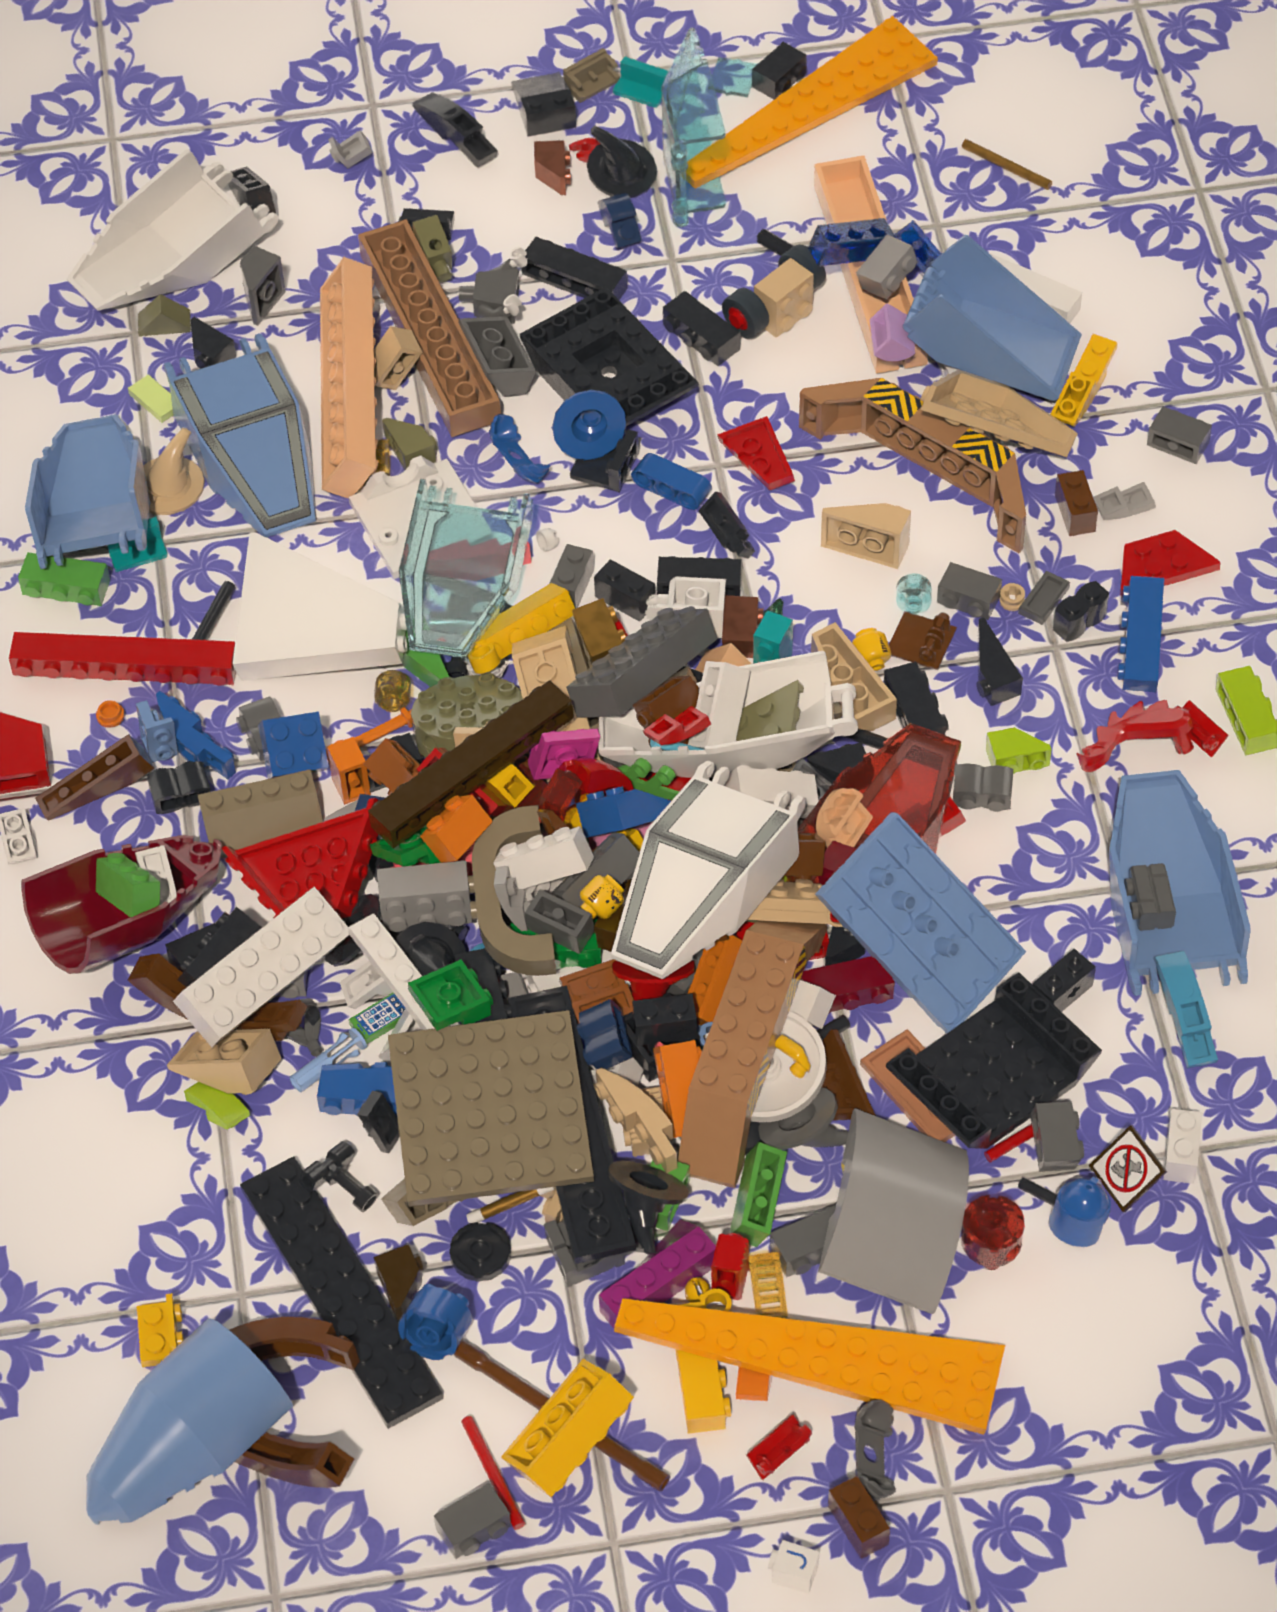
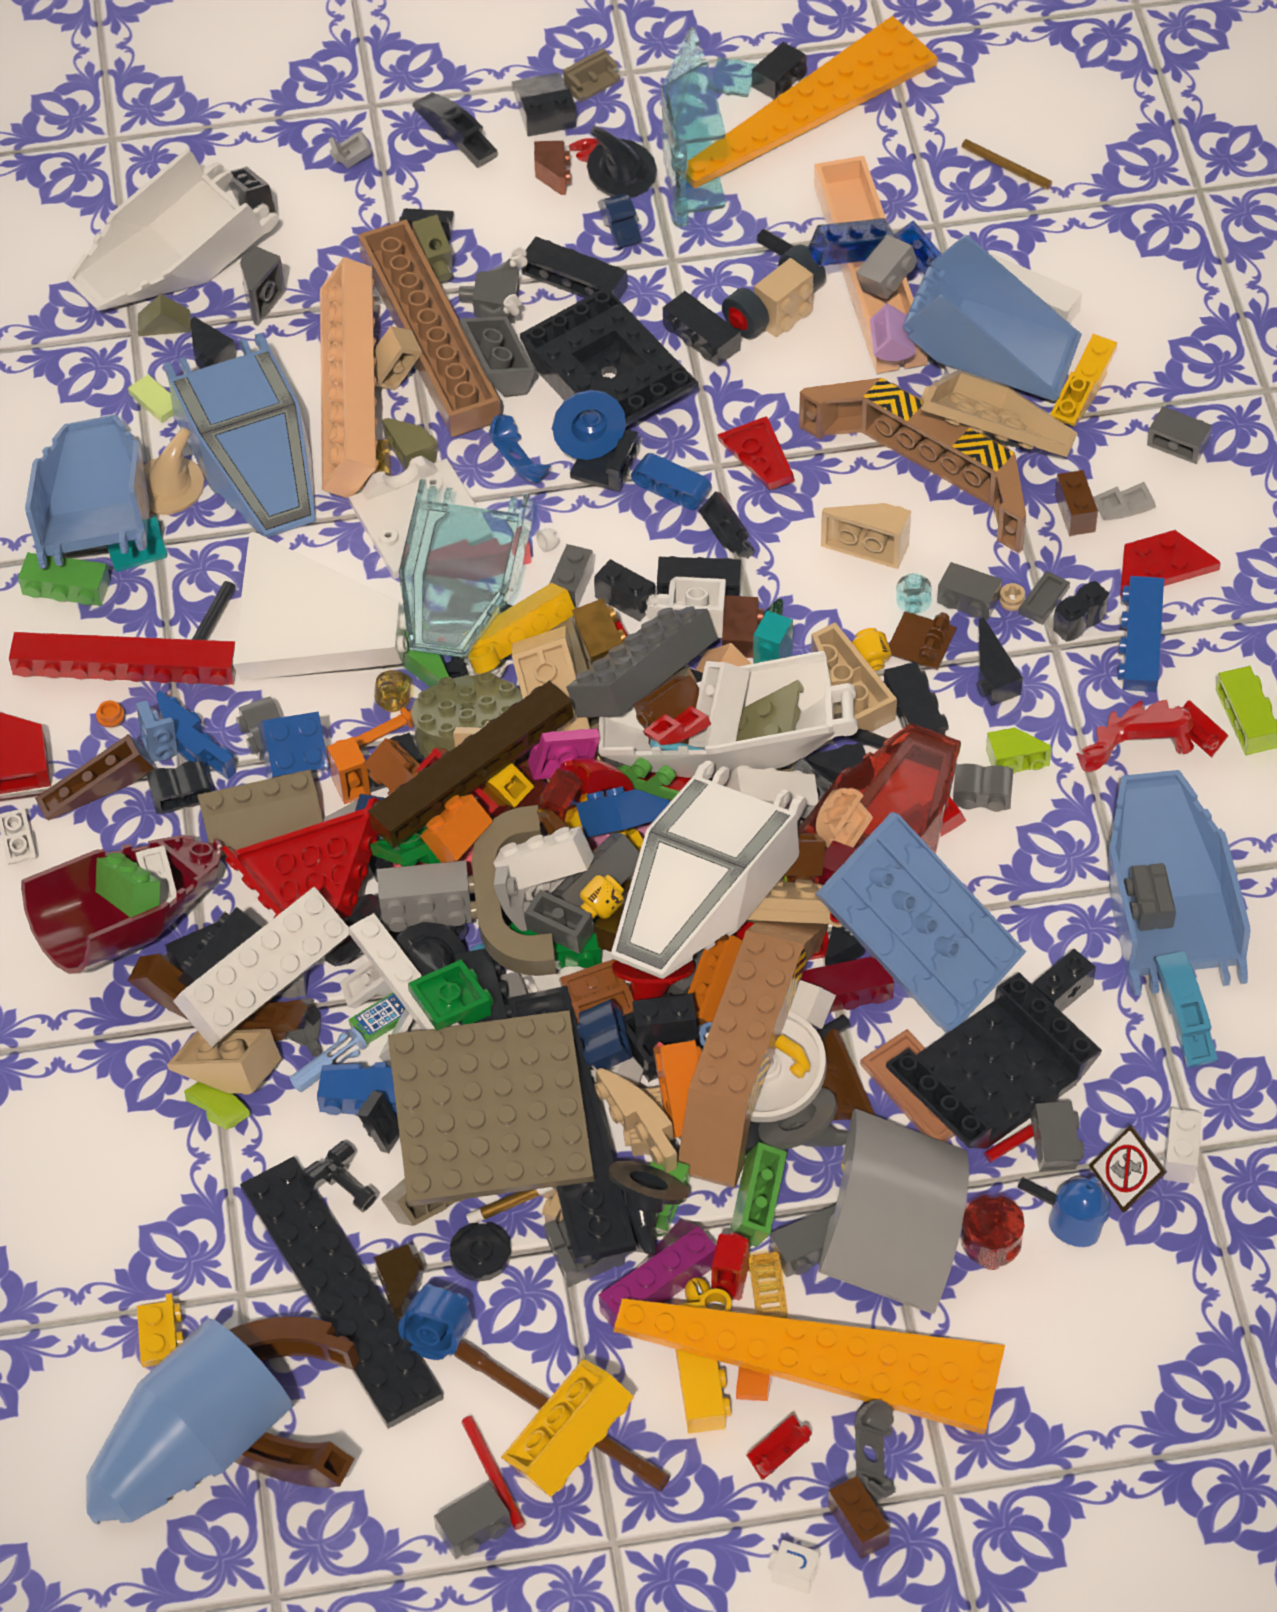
teal panel [613,56,670,108] -> none

